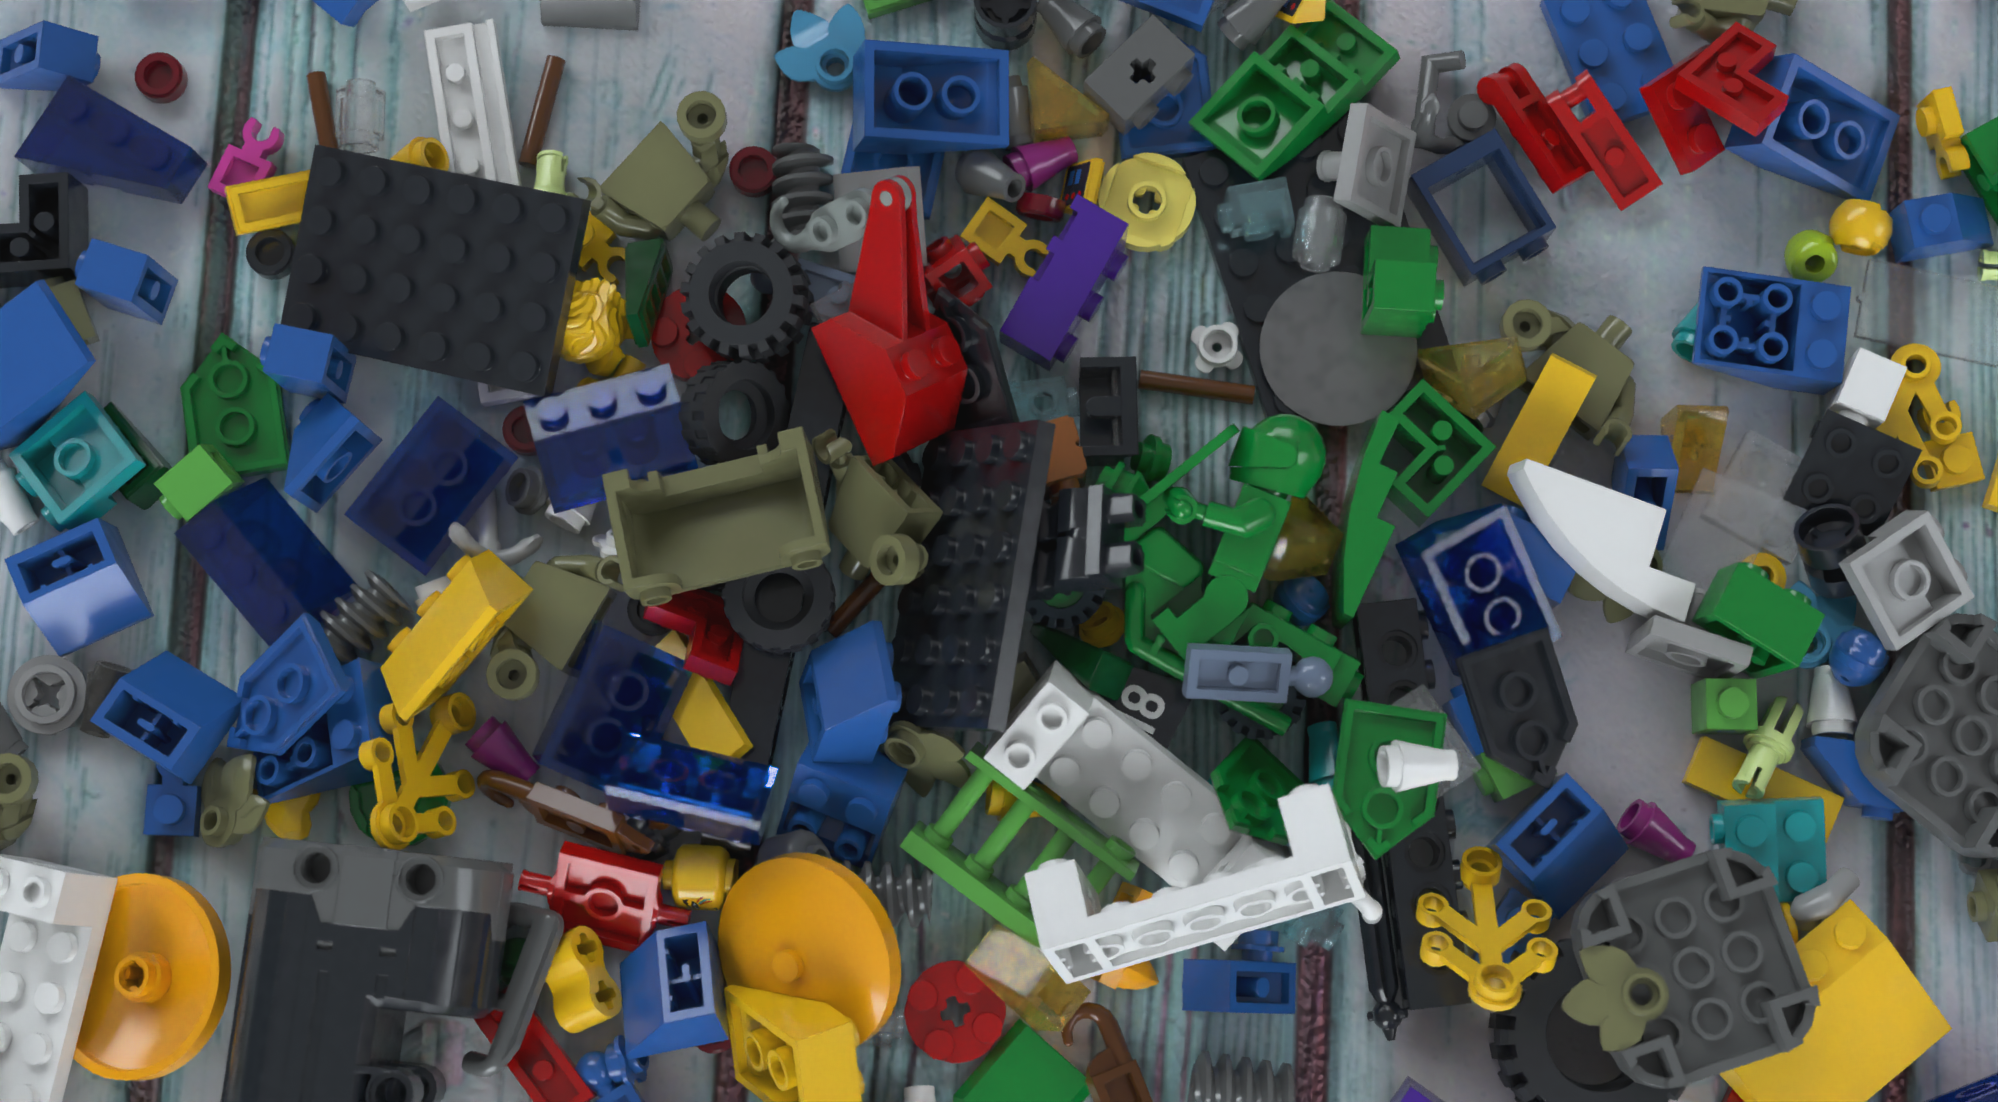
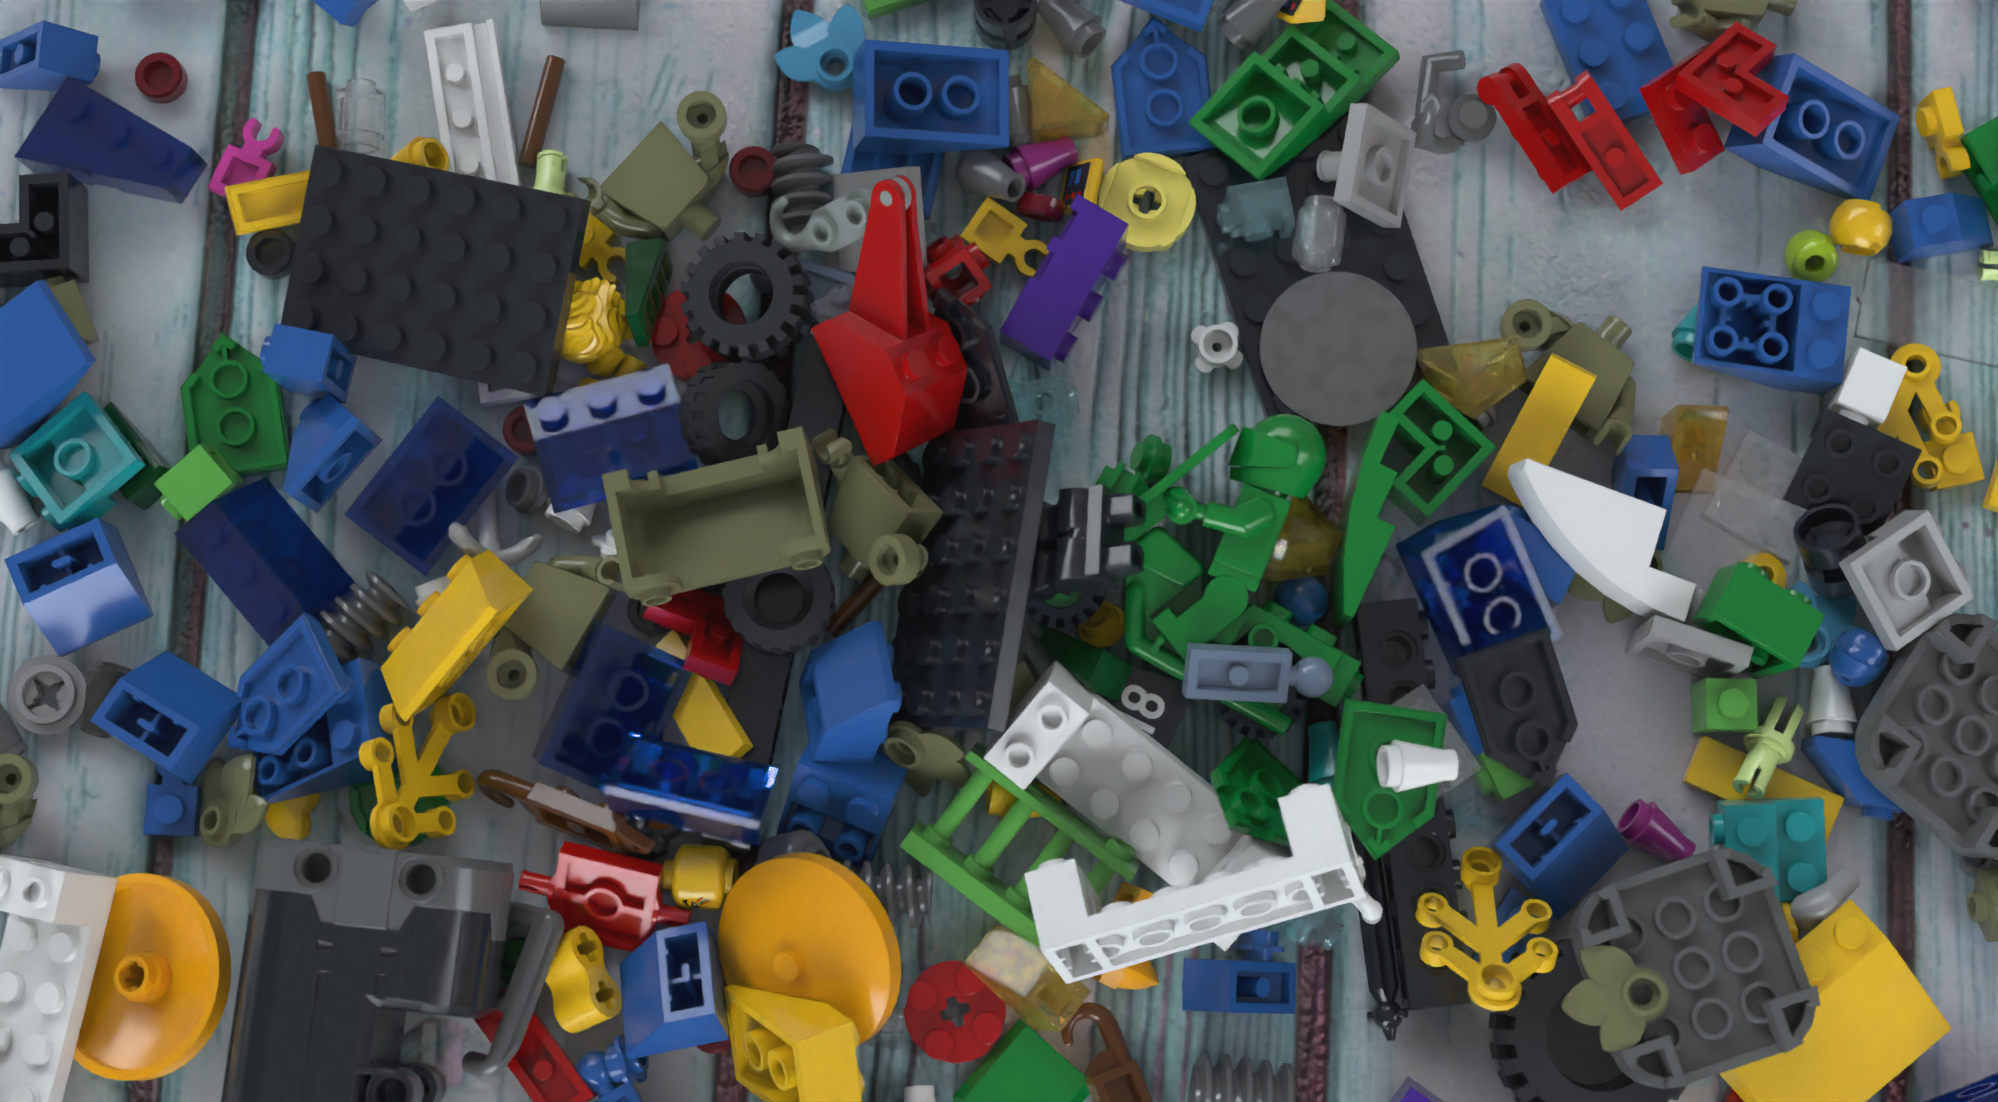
blue brick [75,238,178,325] -> none
magenta cone [465,716,540,781] -> none
dark orange brick [1044,415,1088,505] -> none
black window [1078,356,1139,467] -> none
dark grey brick [1083,15,1195,136] -> none
reddish brown piece [1138,370,1255,405] -> none
green brick [1360,225,1444,338] -> none
dark blue window [1406,128,1557,287] -> none

